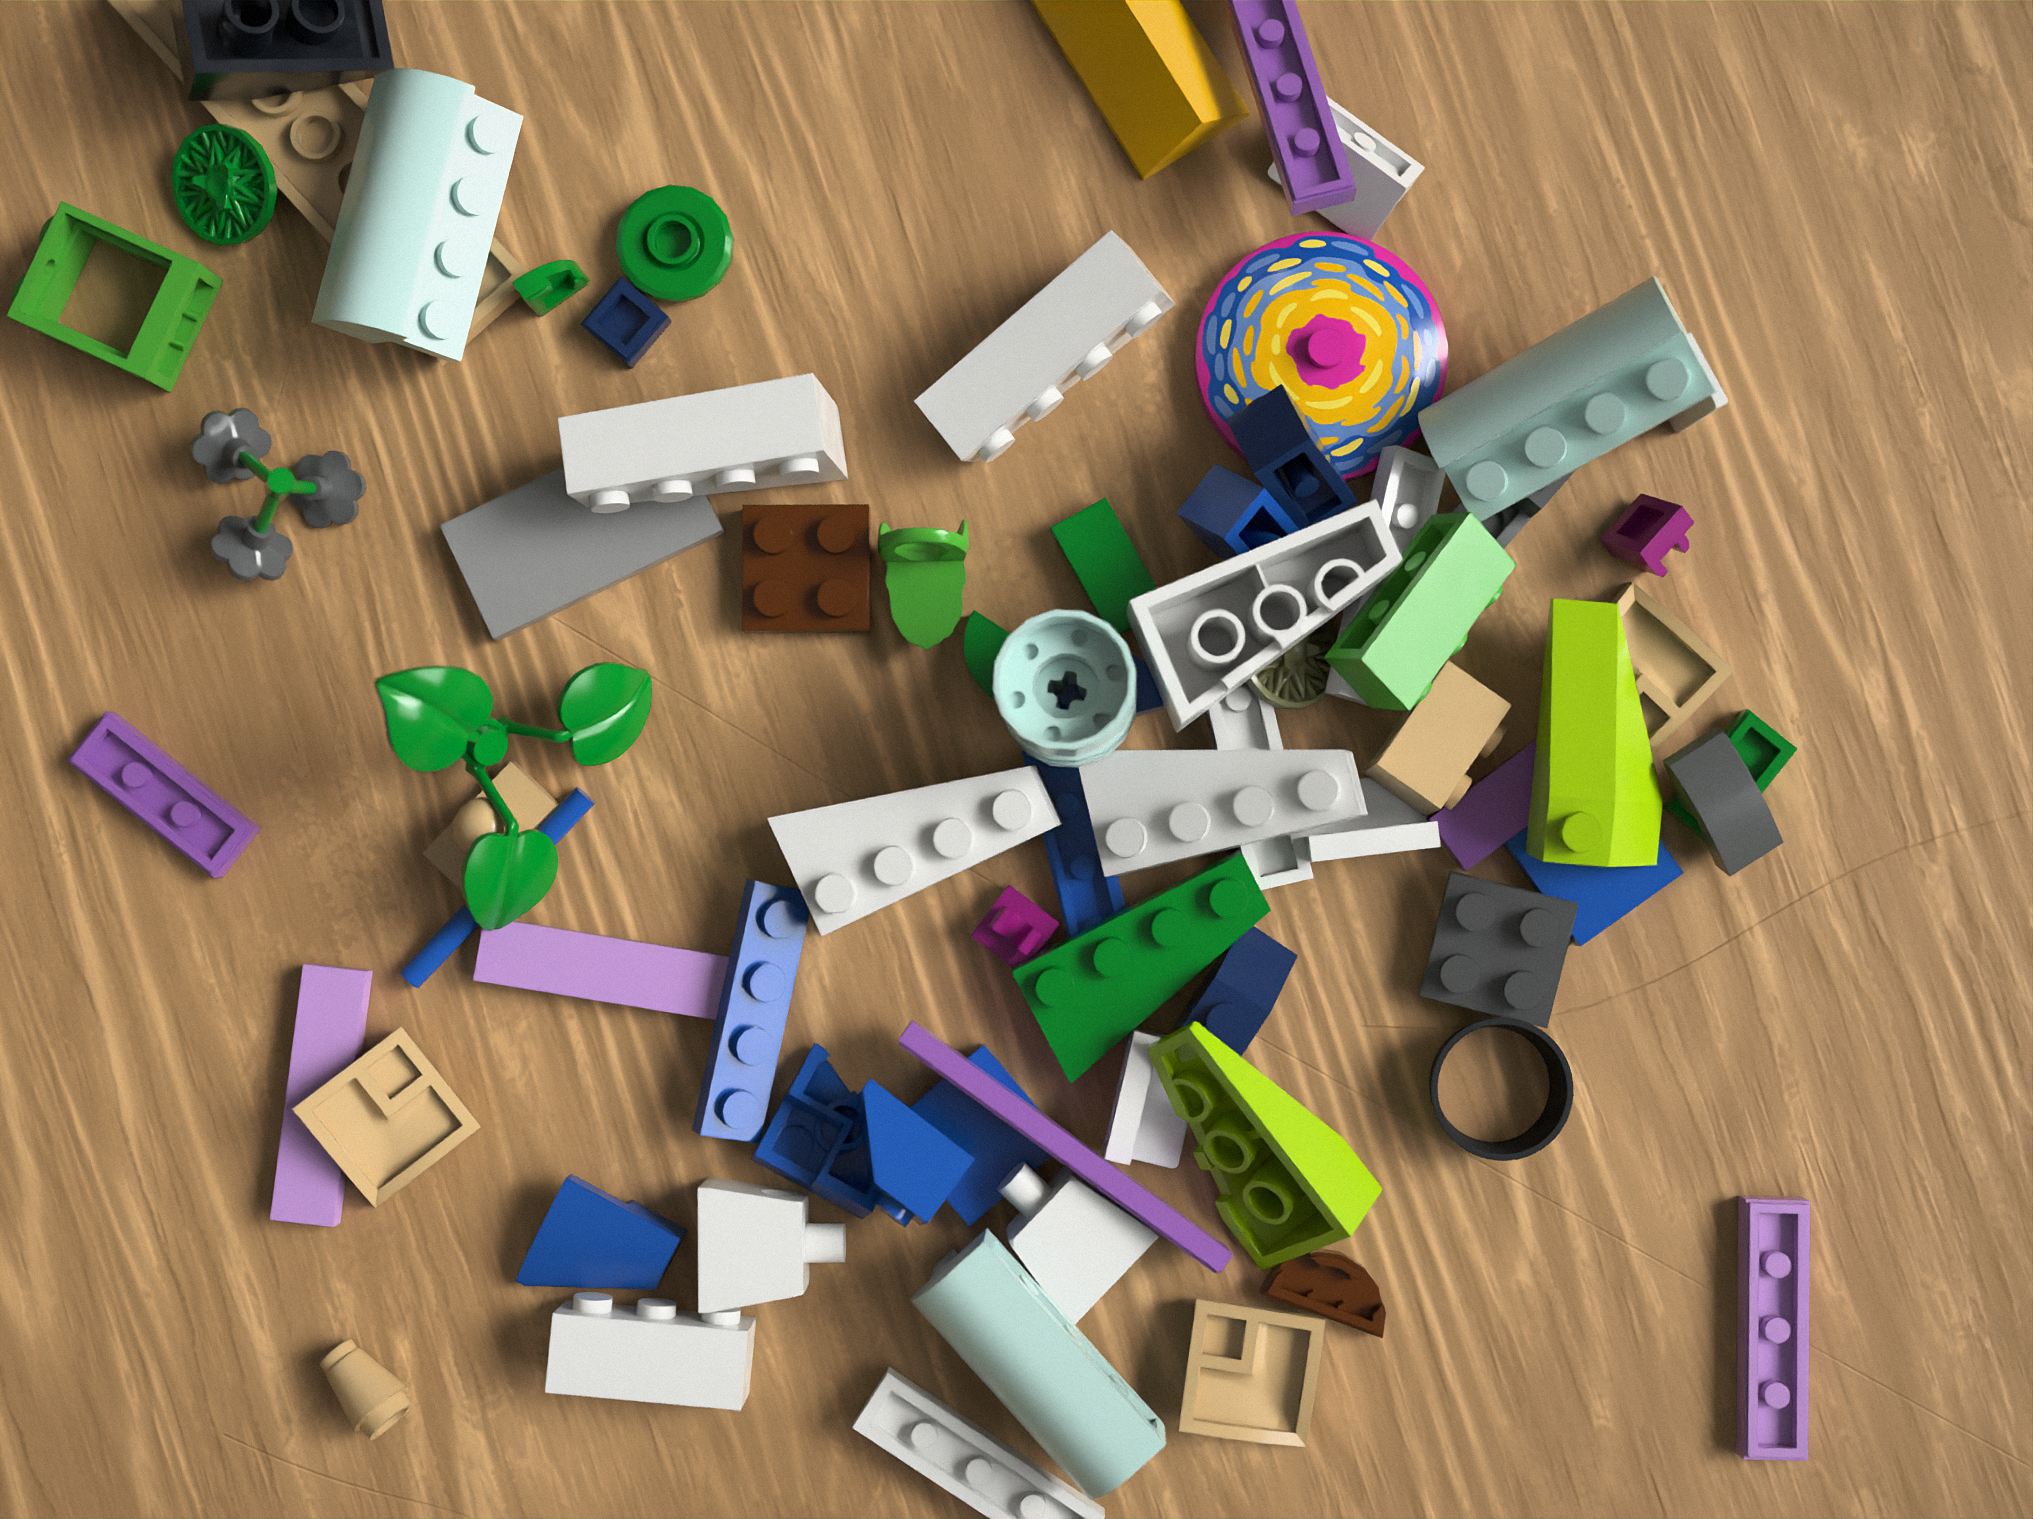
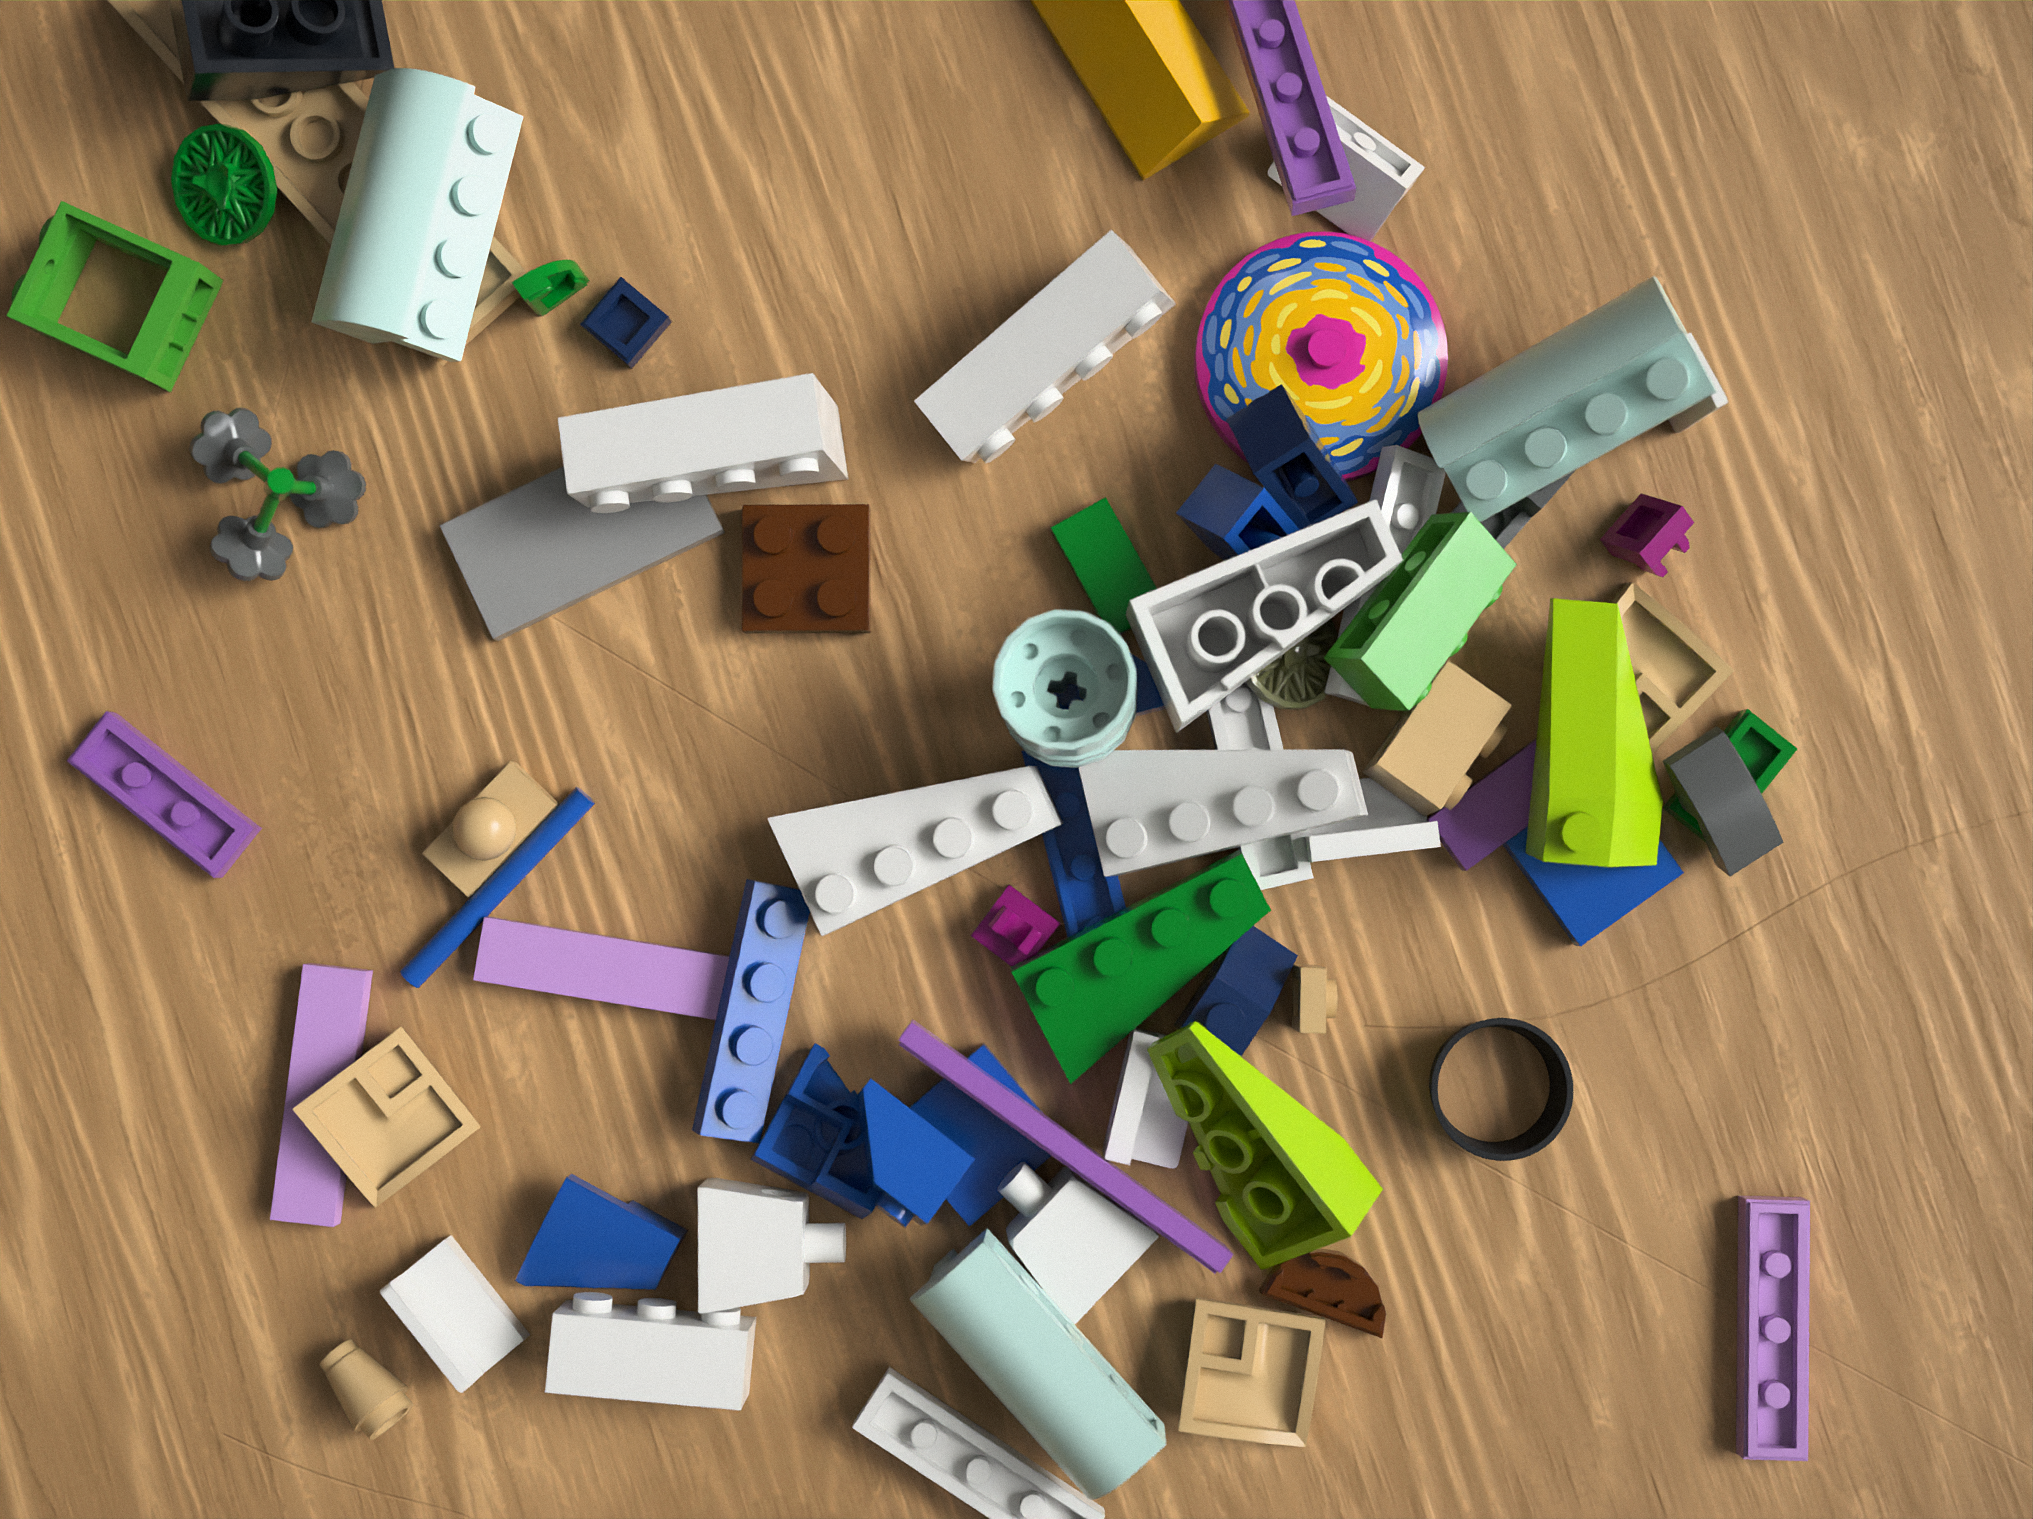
green plant [374,662,652,931] -> none
green wheel [615,185,734,303] -> none
bright green piece [877,519,970,650] -> none
green tile [964,610,1011,699] -> none
dark grey plate [1419,870,1579,1028] -> none
none -> white panel [380,1235,530,1393]
none -> tan plate [1292,964,1338,1034]

